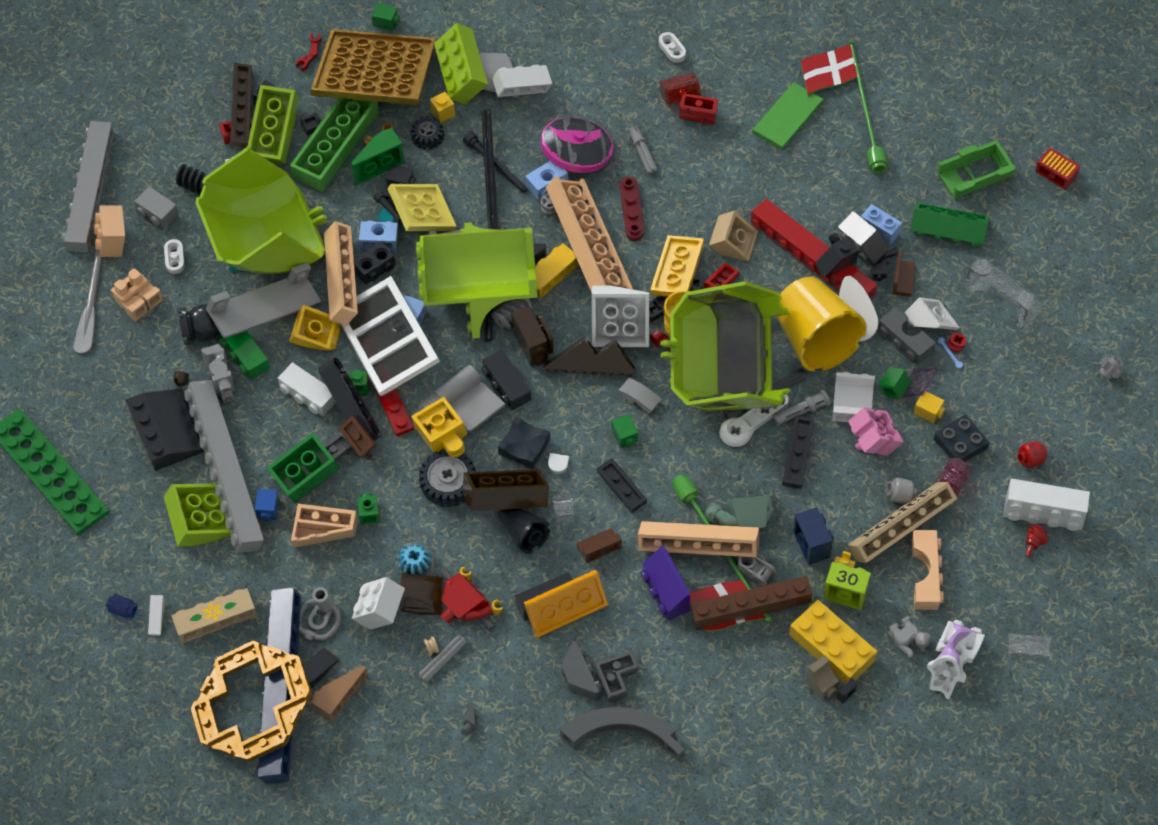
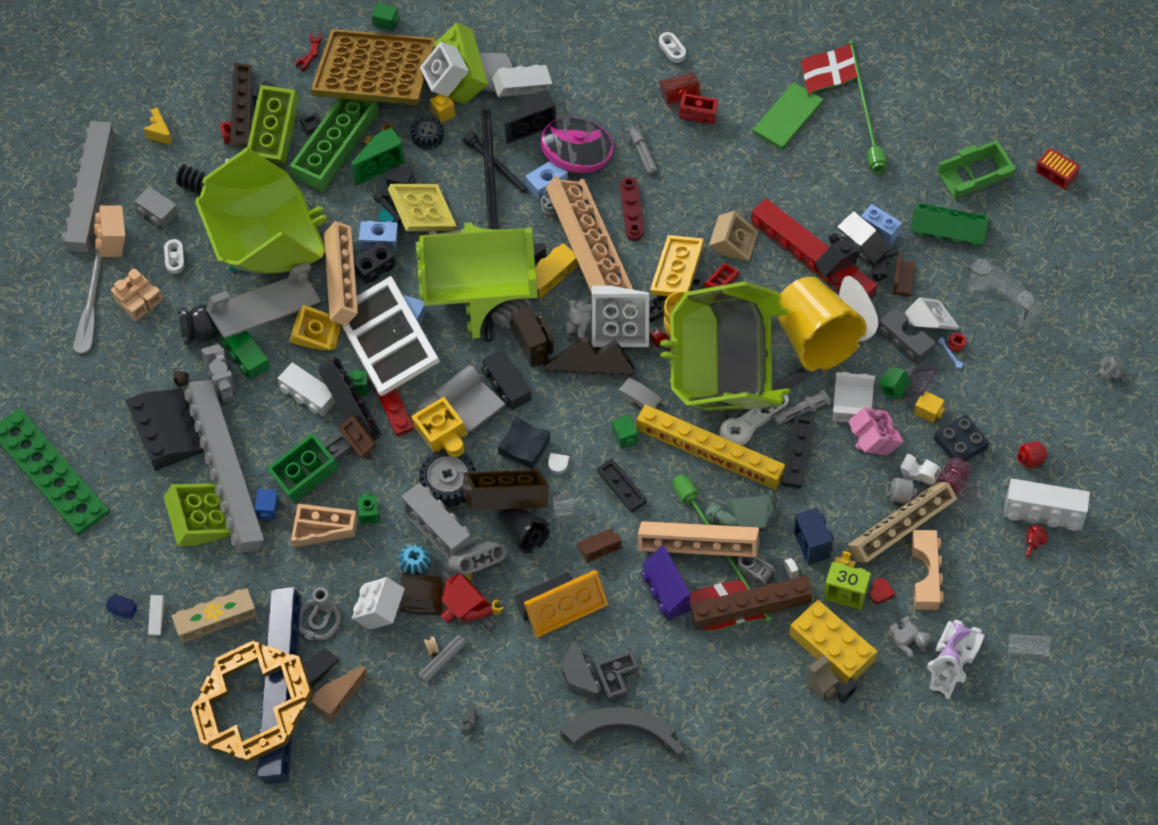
none -> yellow slope [144,107,172,145]
none -> light grey brick [401,483,472,561]
none -> white brick [420,42,469,97]
none -> light grey beam [448,541,507,575]
none -> black slope [504,89,556,144]
none -> light grey animal [566,301,592,339]
none -> yellow brick [636,404,785,490]
none -> white tile [783,558,799,580]
none -> red tile [870,578,895,604]
none -> white leg [900,454,941,485]

